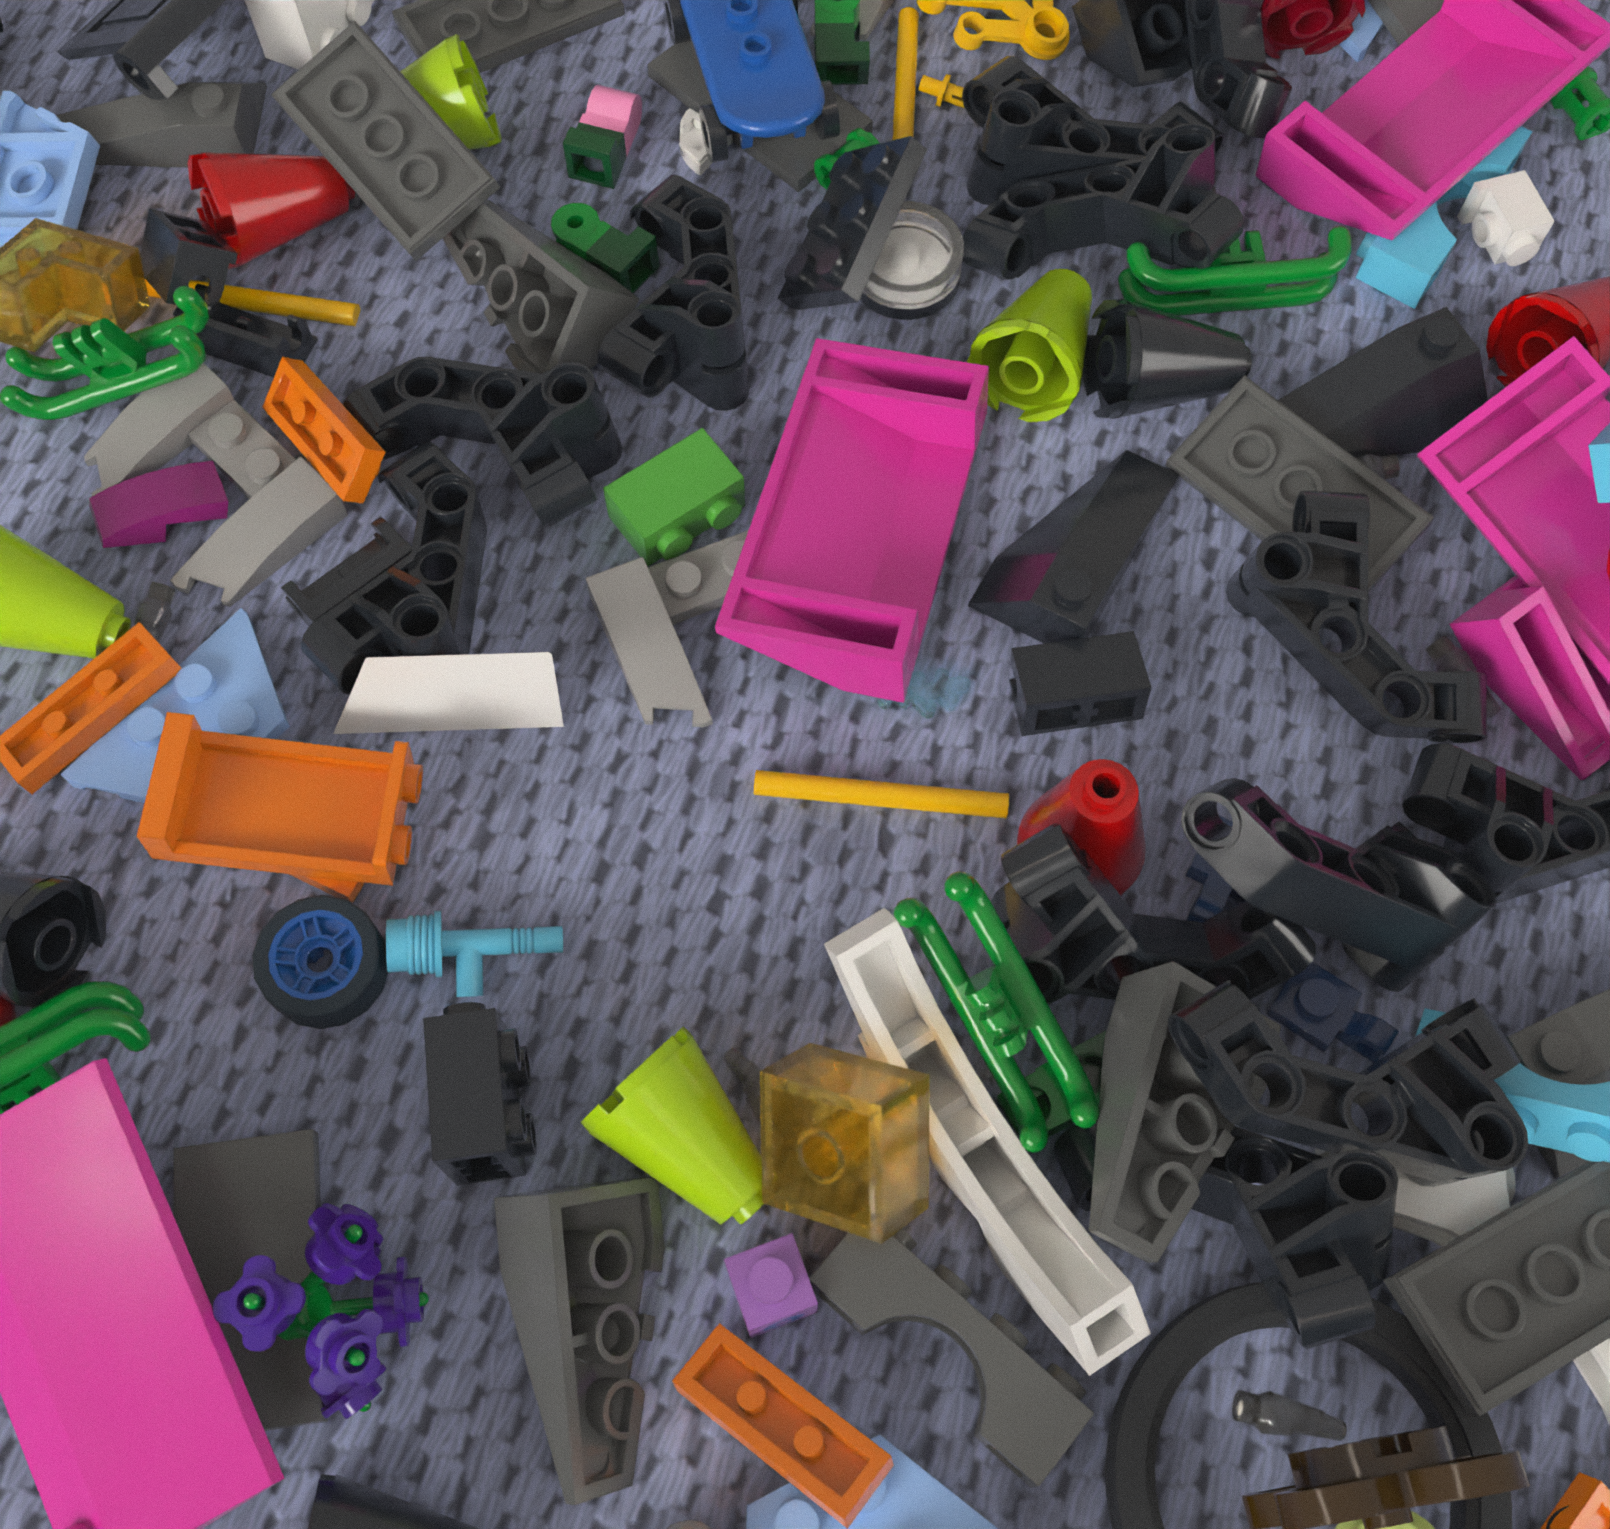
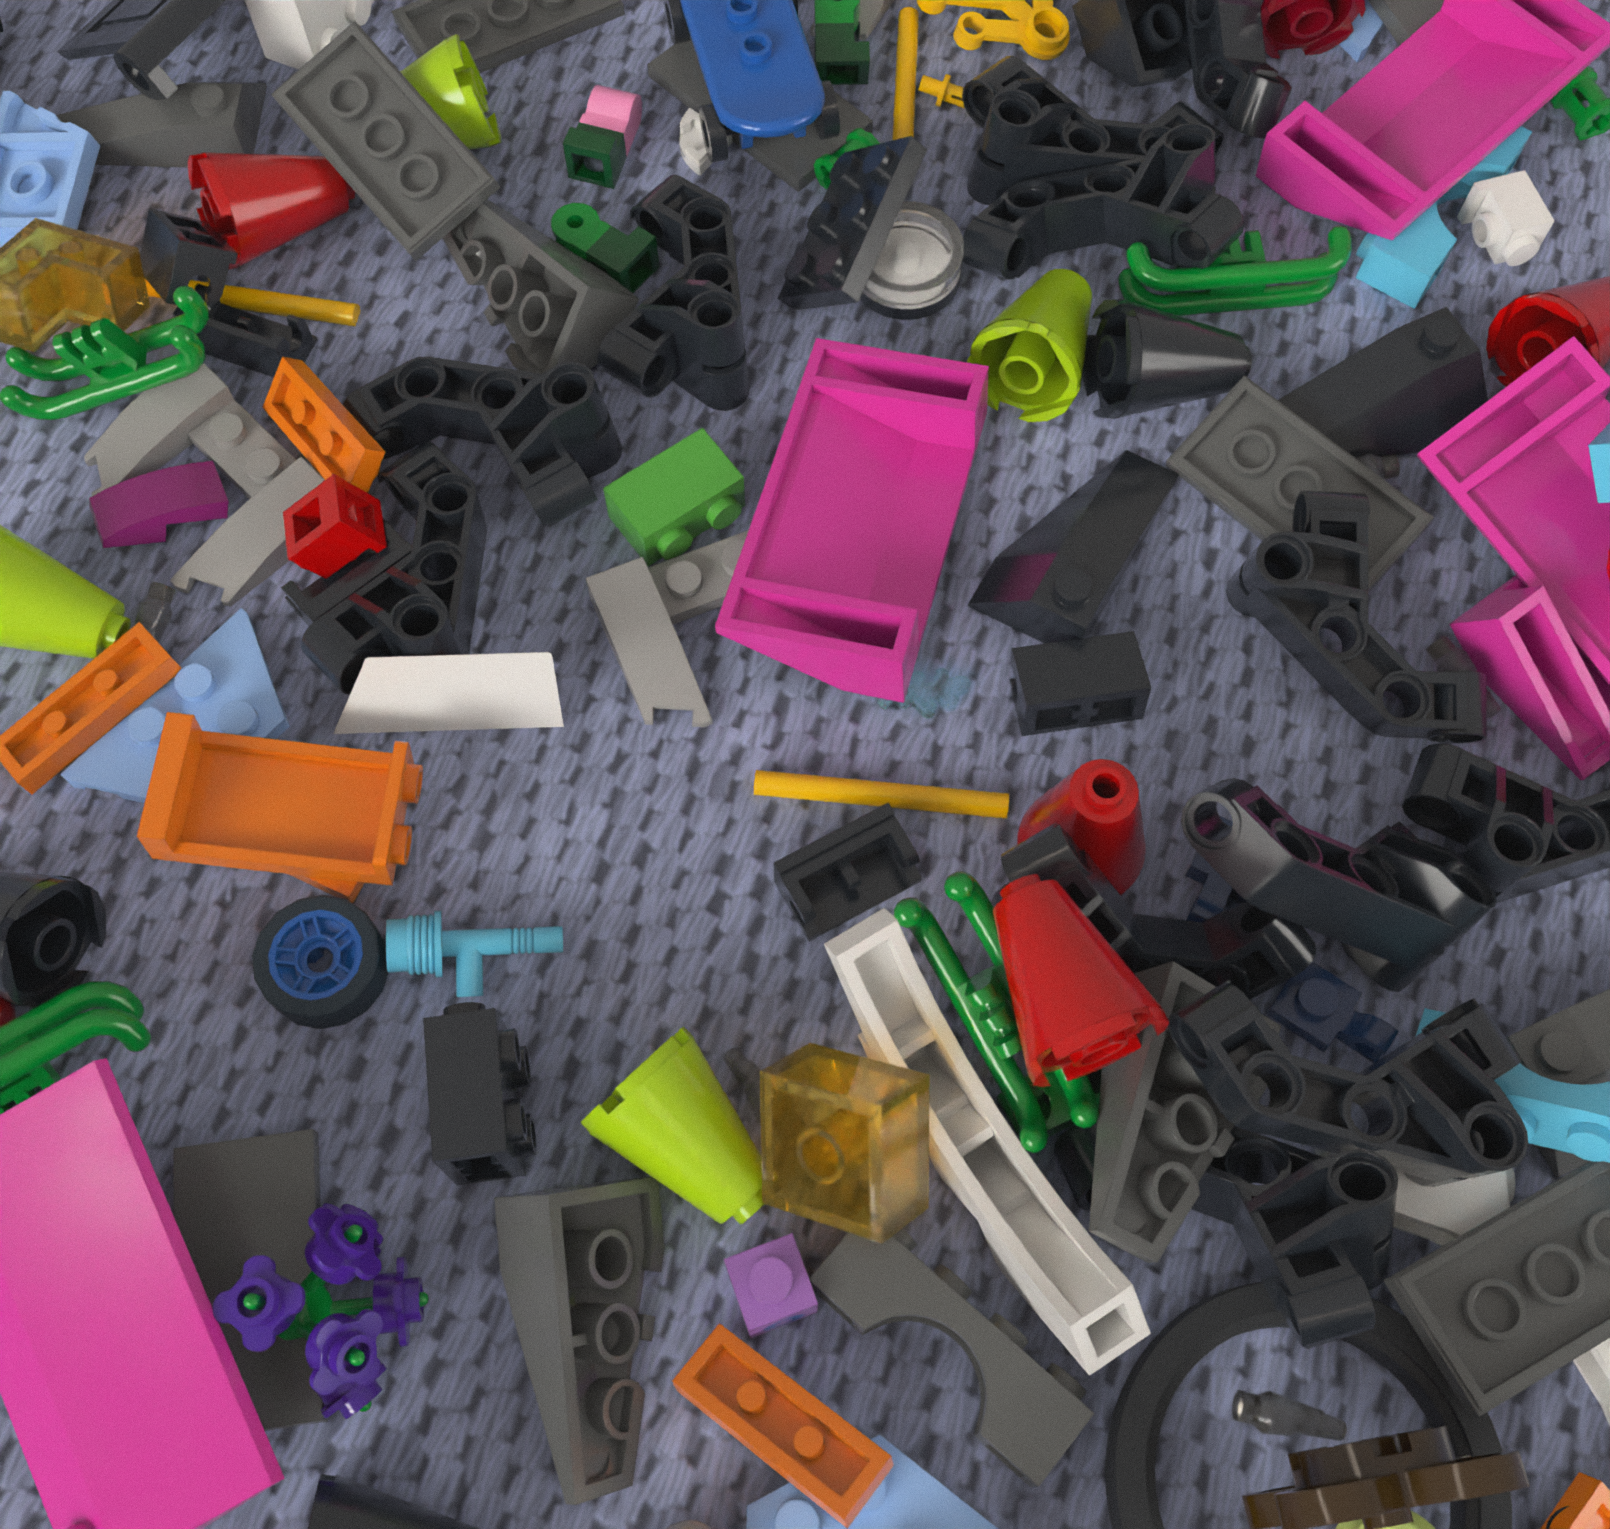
none -> red brick [283,474,387,579]
none -> black hinge [773,803,922,941]
none -> red cone [992,874,1169,1087]

